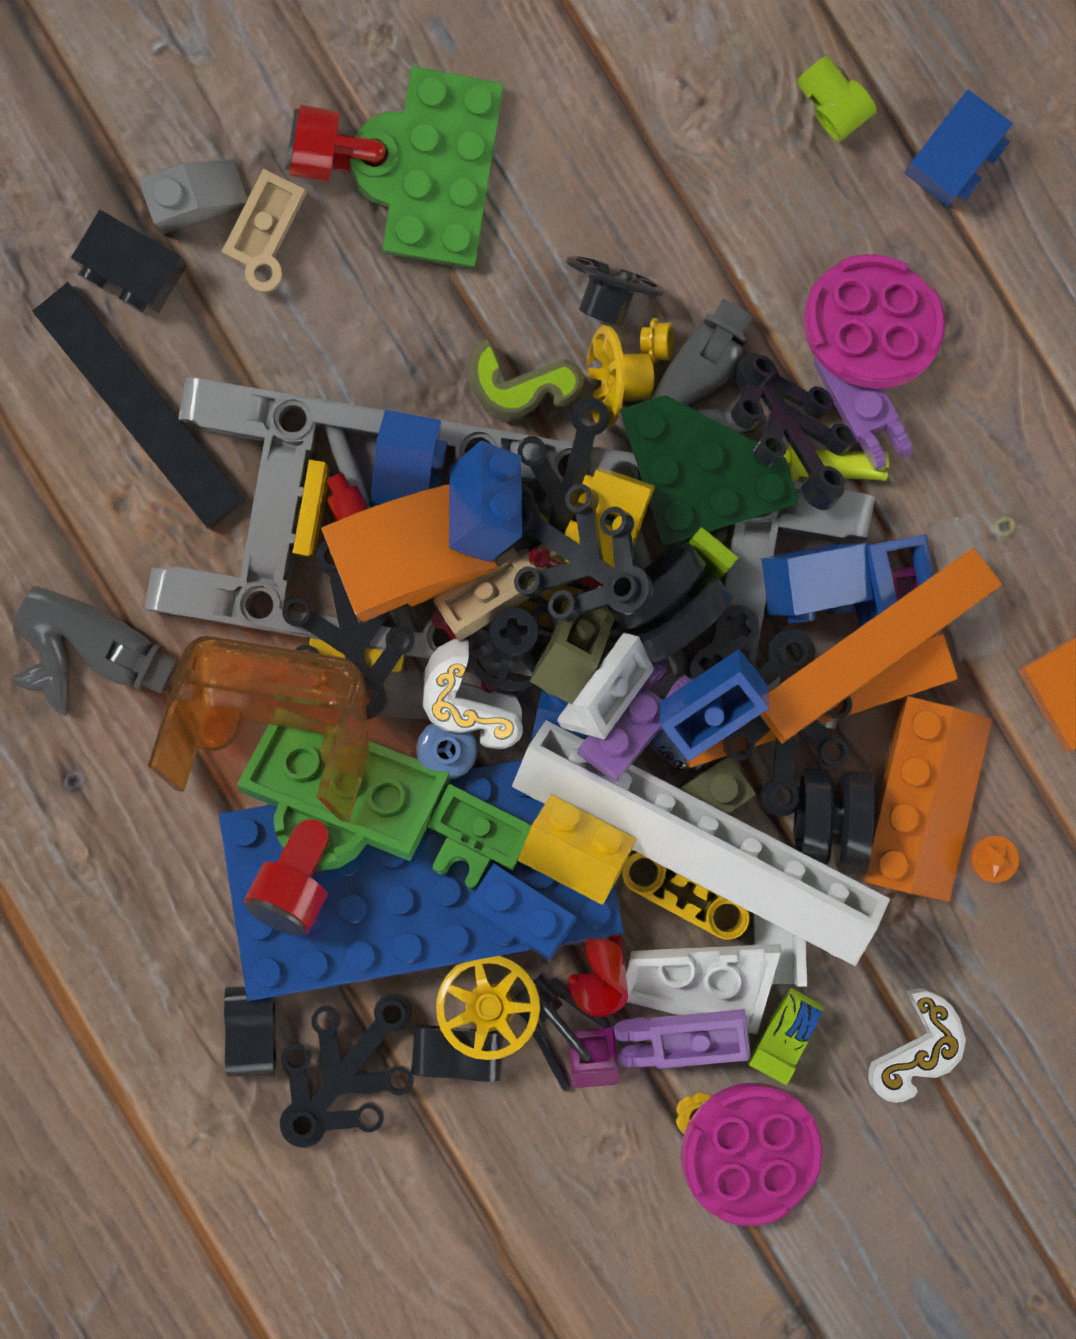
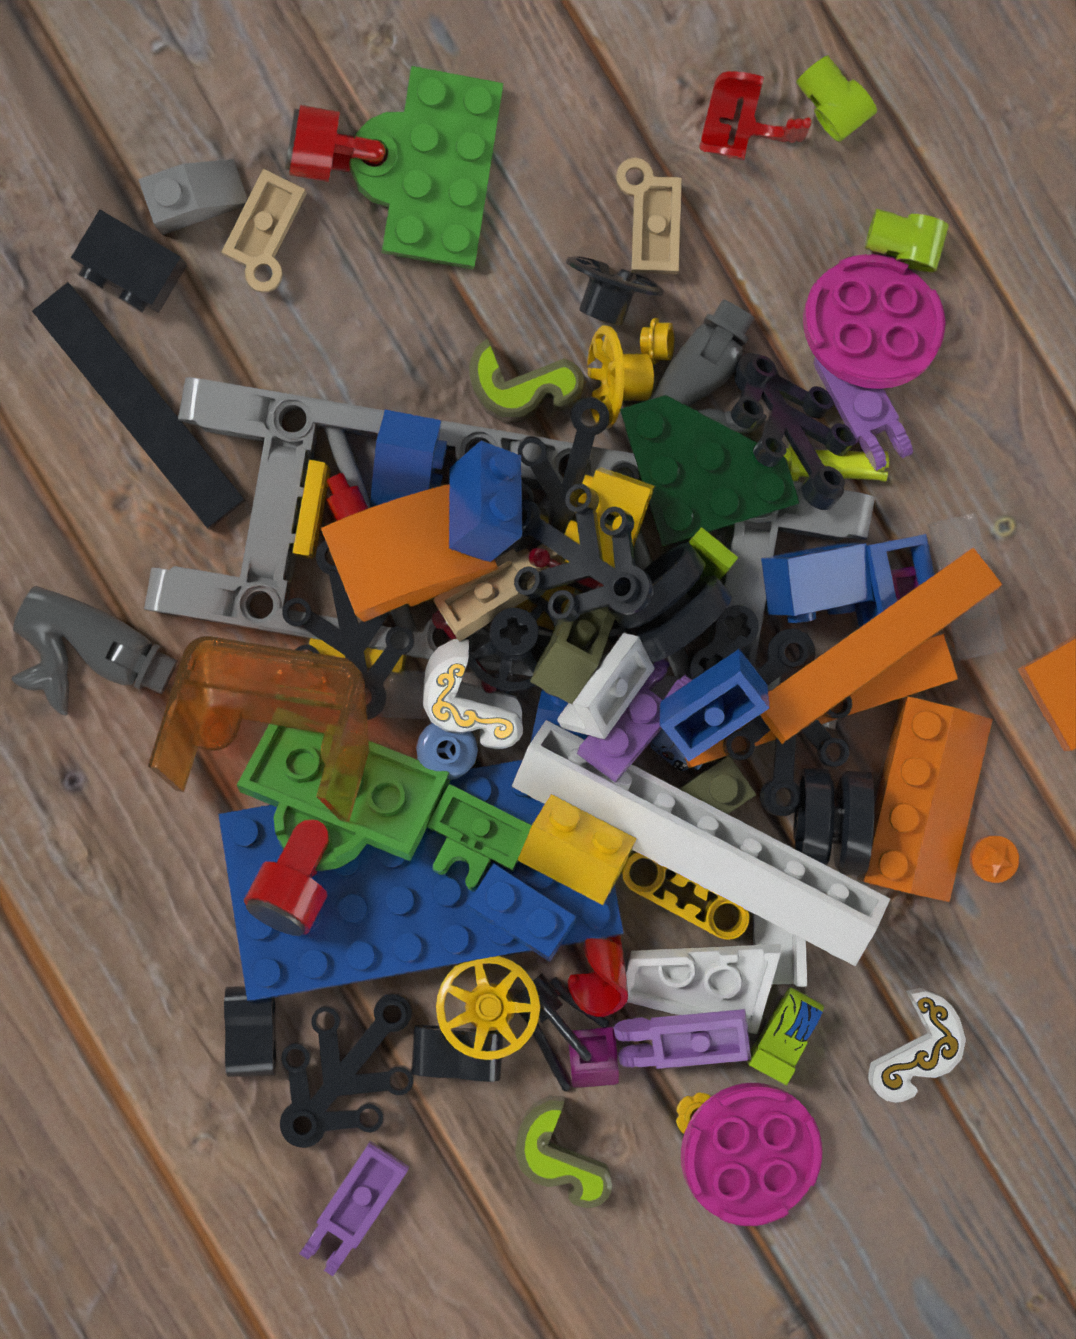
blue brick [904,89,1013,207] -> none
none -> medium lavender hinge [299,1140,409,1276]
none -> olive animal [515,1095,612,1208]
none -> tan hinge [616,157,682,274]
none -> red helmet [699,71,812,161]
none -> lime piece [864,208,949,272]

